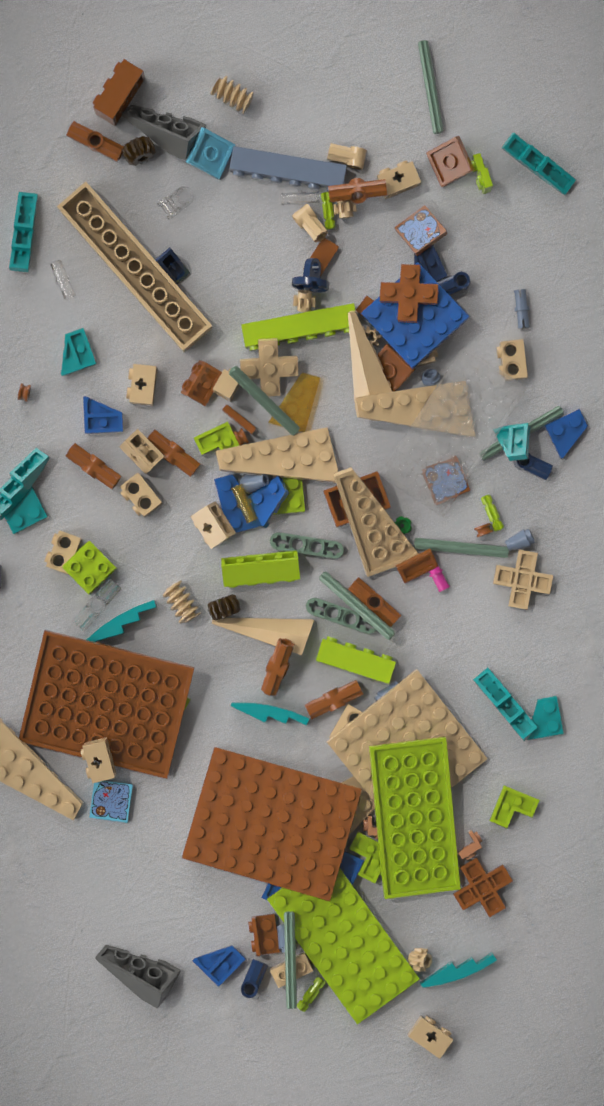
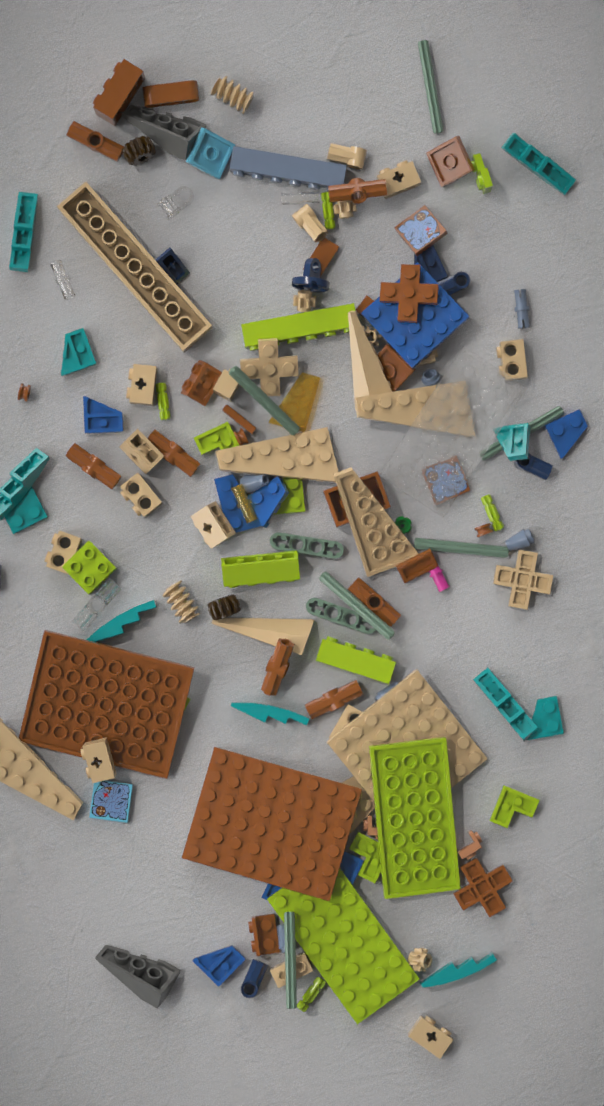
none -> dark orange beam [142,80,199,108]
none -> lime axle [156,382,171,420]

